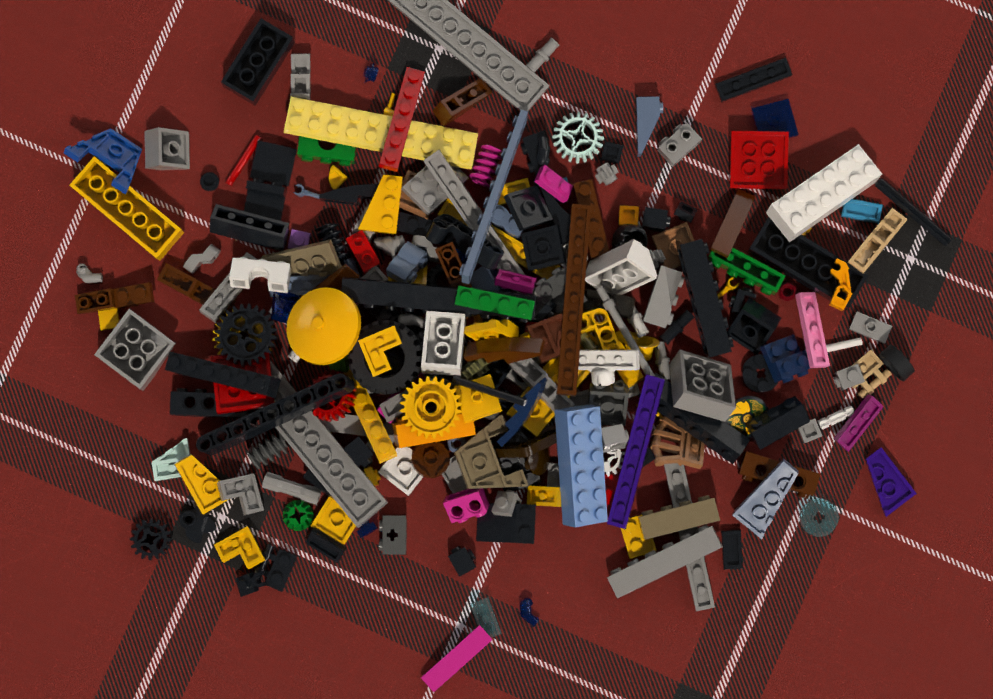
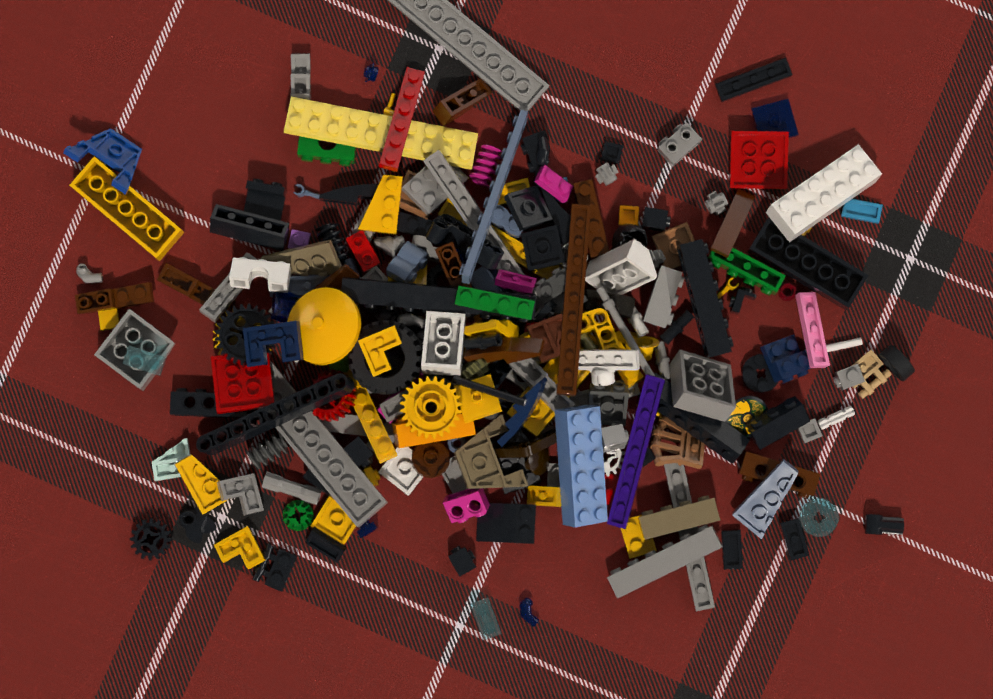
light grey slope [145,127,190,170] -> none
black arch [165,352,281,399] -> none
light grey piece [183,244,221,274] -> none
black plate [200,172,219,191] -> none
black brick [221,18,295,106] -> none
red bar [225,135,262,186] -> none
black plate [235,571,268,597] -> none
black slope [249,141,297,187] -> none
yellow tile [329,165,348,190] -> none
dark grey brick [379,516,407,555] -> none
dark pink slope [421,625,493,692] -> none
light grey bracket [491,490,522,517] -> none
light grey pin [526,38,560,73] -> none
light aqua gear [552,112,604,164] -> none
sand blue slope [636,97,663,157] -> none
black plate [674,201,698,223] -> none
black slope [727,297,782,355] -> none
light orange piece [829,258,852,311] -> none
magenta plate [833,394,884,452] -> none
tan slope [848,208,907,274] -> none
light grey plate [849,311,892,344] -> none
dark purple wing [865,448,917,517] -> none
black axle [875,178,952,246] -> none
none -> clear light blue plate [123,346,166,376]
none -> dark blue plate [243,321,304,367]
none -> black pin [463,334,502,350]
none -> light grey gear [704,191,728,215]
none -> black plate [779,518,809,561]
none -> black piece [865,514,904,535]

